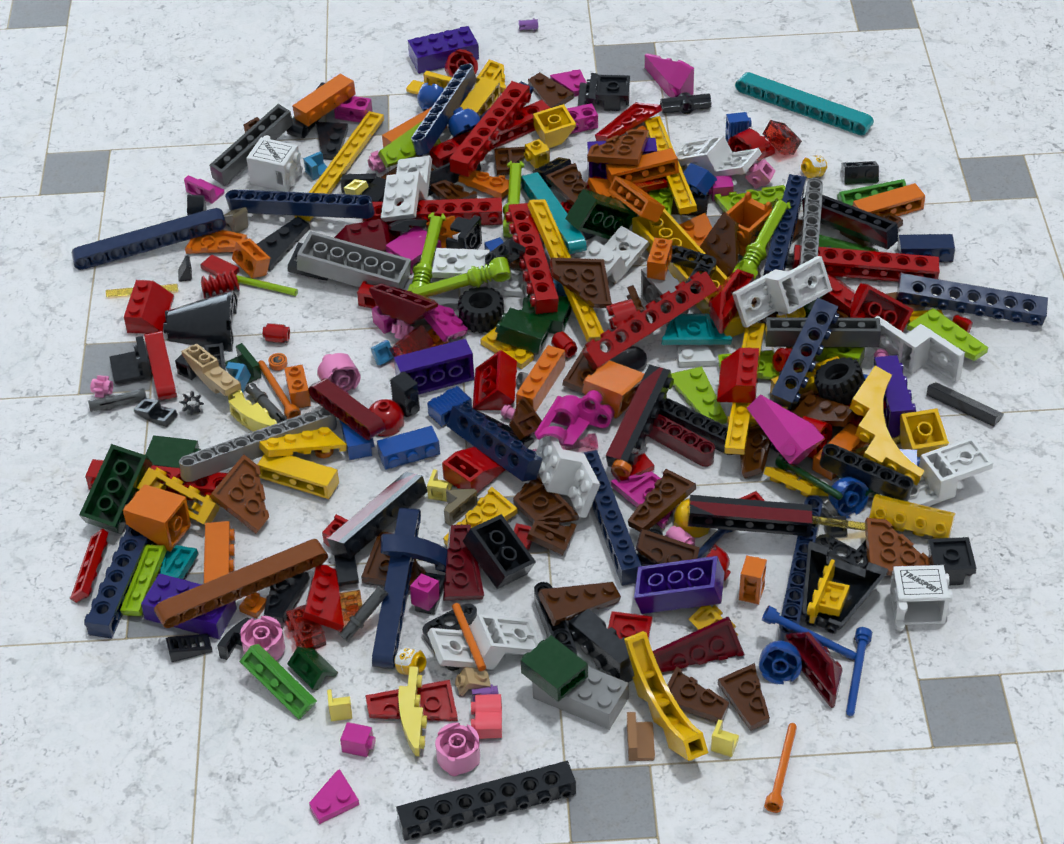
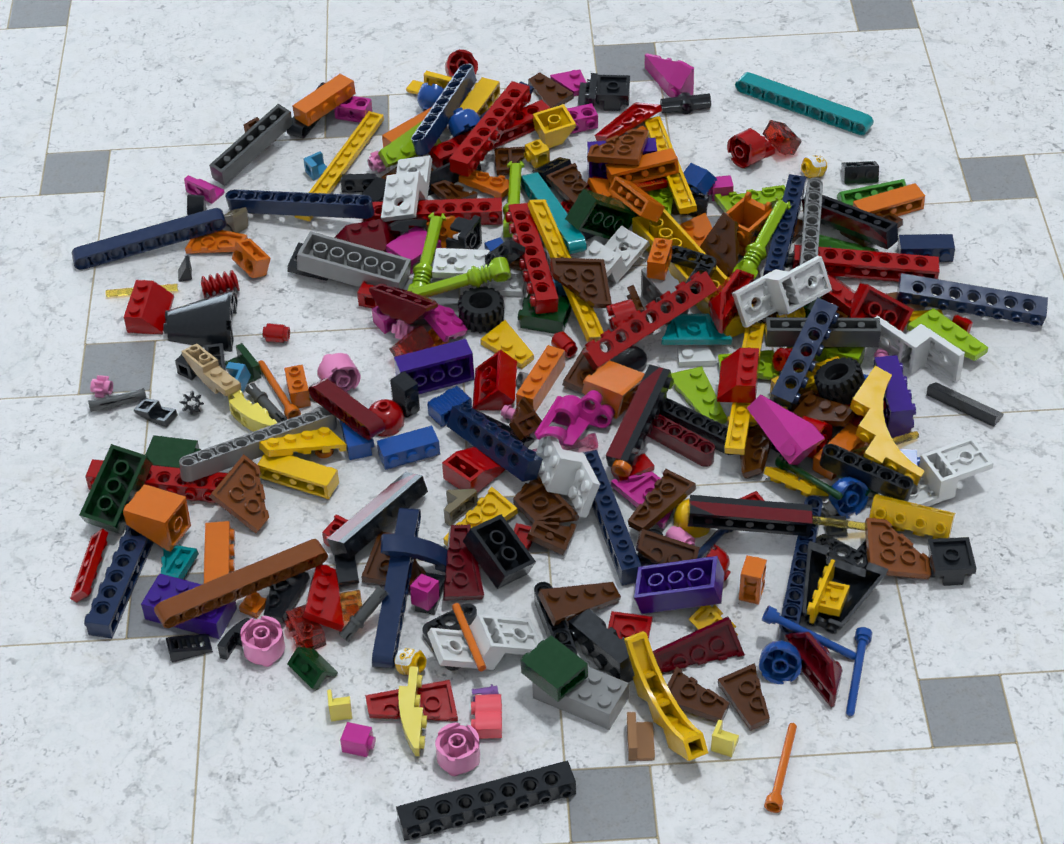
black bracket [109,336,152,384] -> none
lime plate [120,545,167,616] -> none
yellow brick [137,467,220,526] -> none
red beam [144,331,177,401] -> none
red tile [200,254,240,277] -> none
lime bar [236,275,298,296] -> none
bright green slope [239,644,317,719] -> none
white container [247,135,303,192] -> none
black wing [257,216,310,272] -> none
orange tile [268,353,288,371] -> none
dark pink wing [309,769,359,824] -> none
black wing [316,122,348,160] -> none
light yellow panel [343,179,369,195] -> none
dark azure tile [371,340,395,365] -> none
dark purple brick [408,26,479,74] -> none
light yellow panel [427,469,453,502] -> none
tan bracket [455,667,491,696] -> none
yellow wing [476,59,506,93] -> none
dark green brick [495,307,552,354] -> none
medium lavender pin [519,18,538,31] -> none
white bracket [675,135,762,177] -> none
blue brick [725,112,752,142] -> none
bright pink brick [745,159,775,189] -> none
white container [890,565,952,631] -> none
yellow slope [900,408,949,457] -> none

